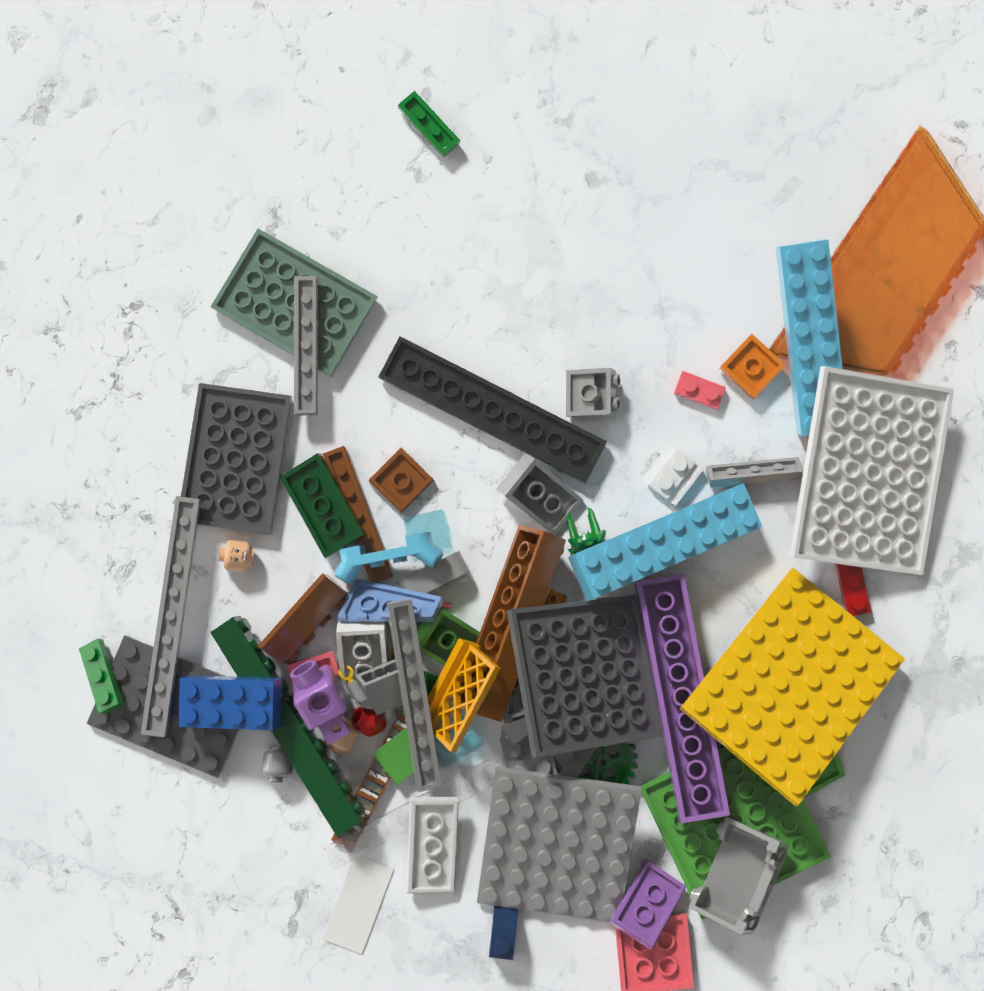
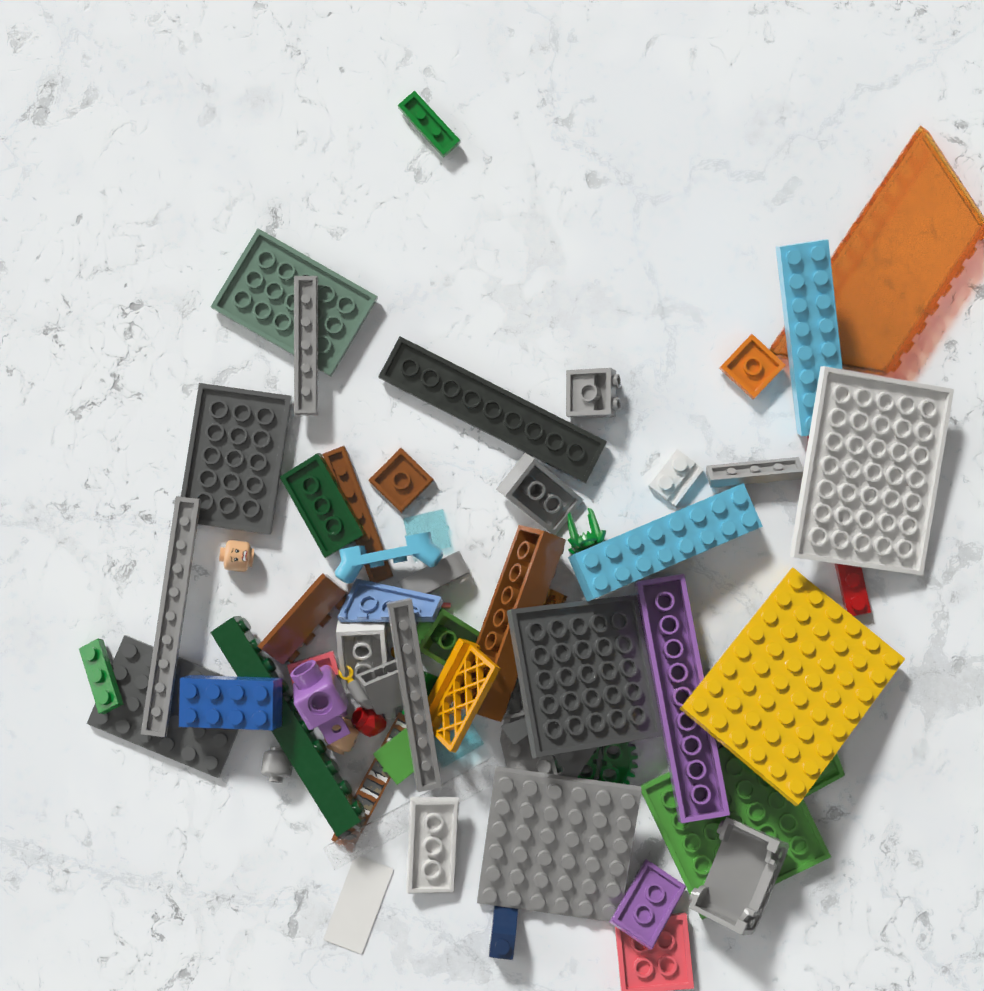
coral plate [673,371,726,410] -> none

